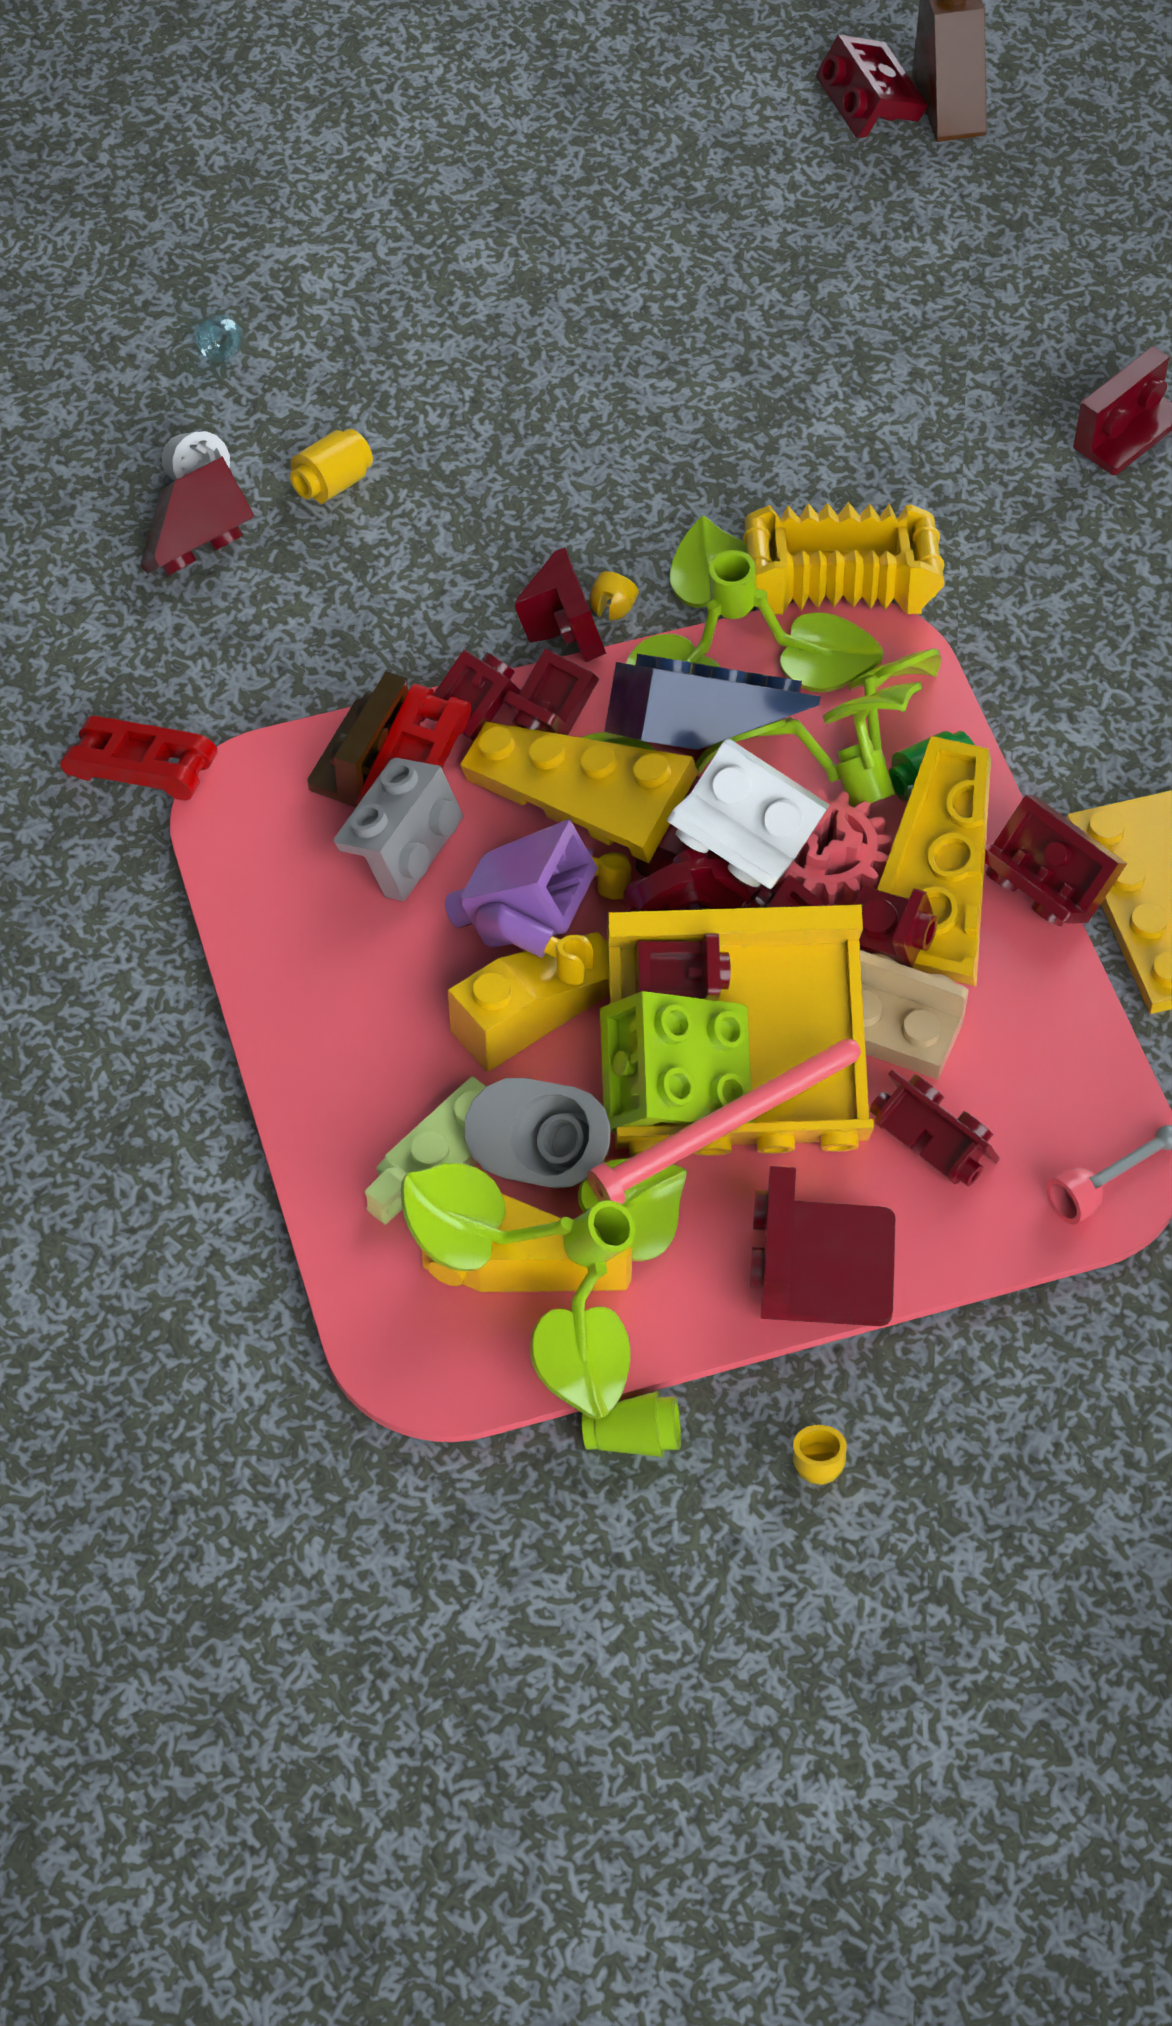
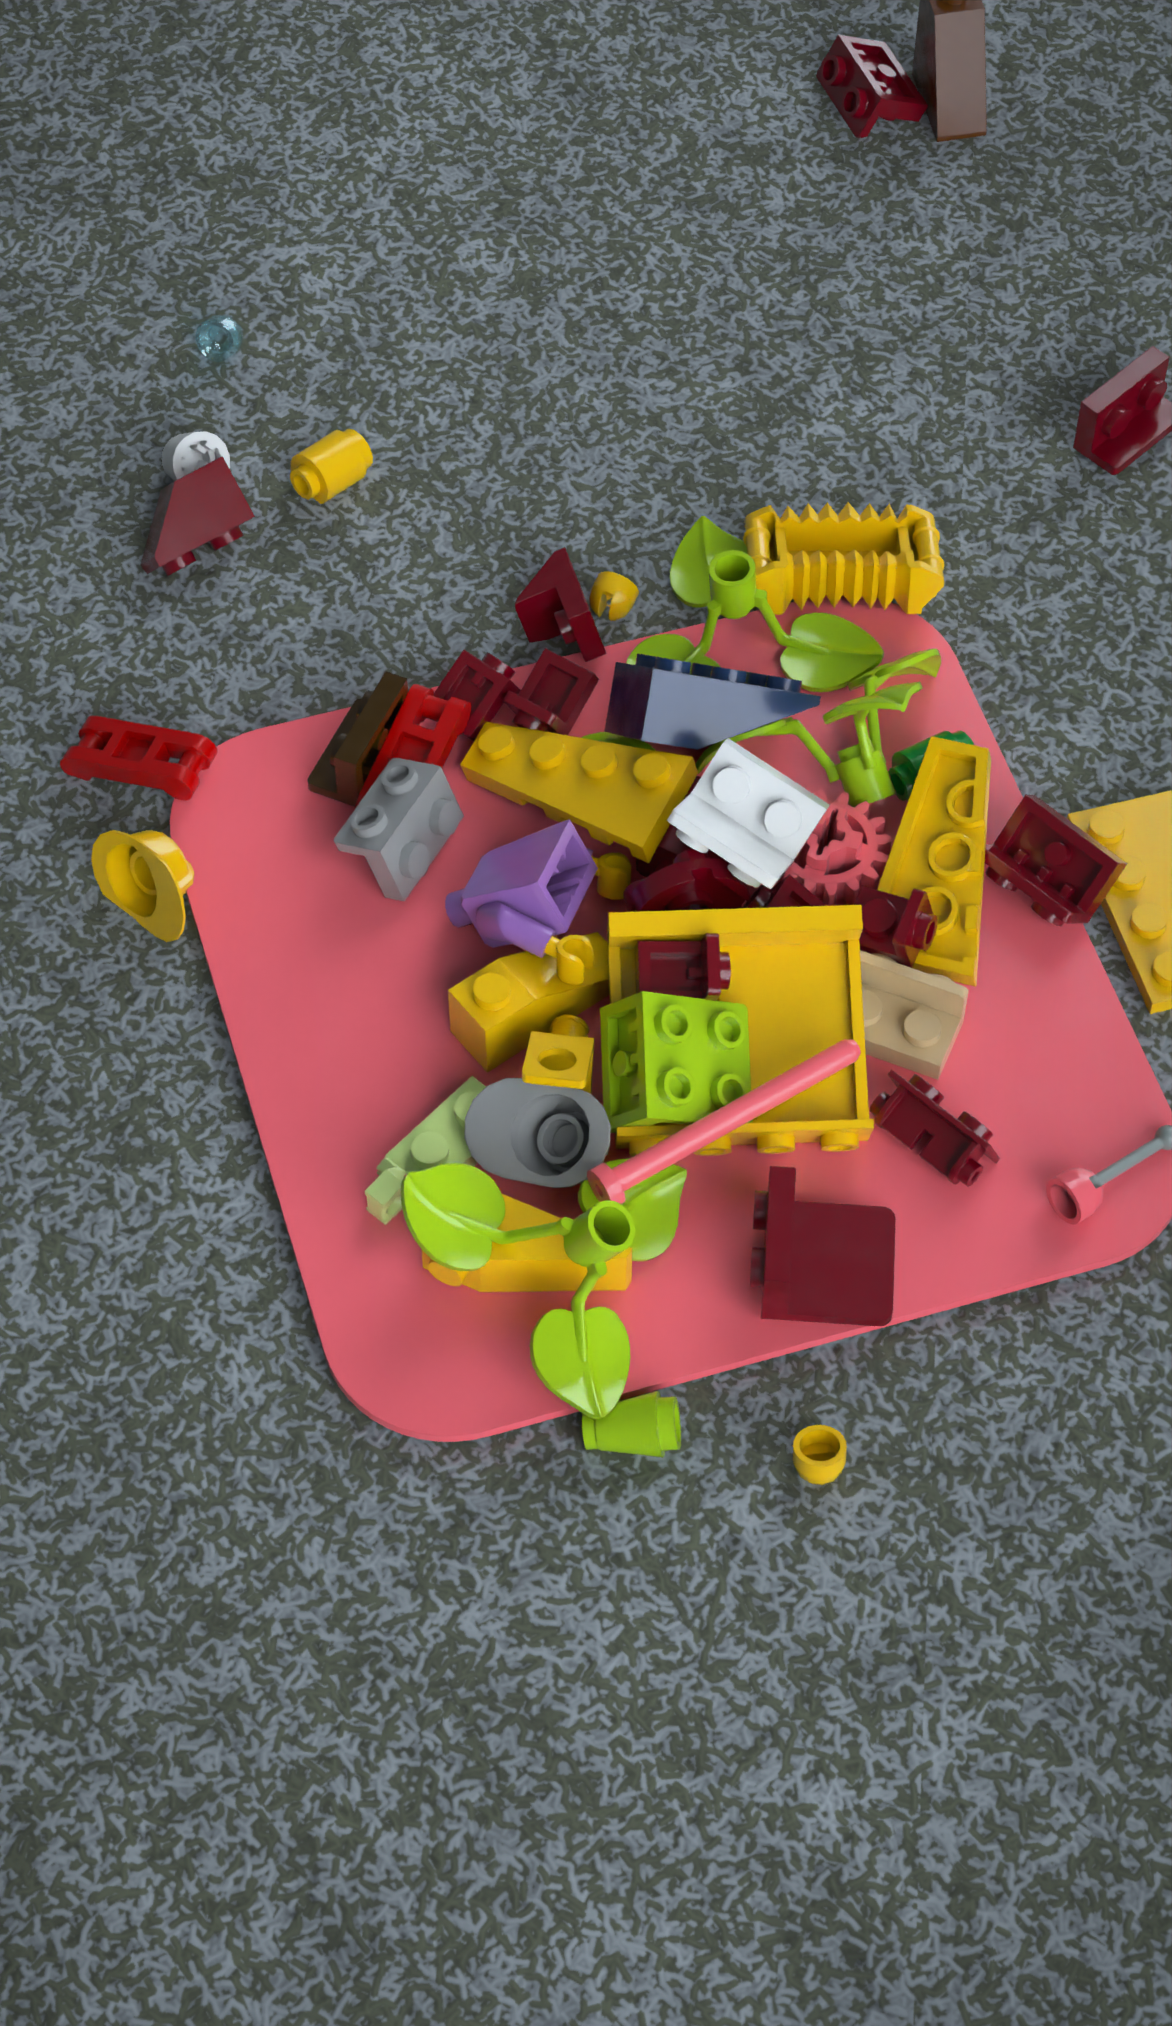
none -> yellow piece [91,830,194,942]
none -> yellow bracket [522,1014,594,1094]

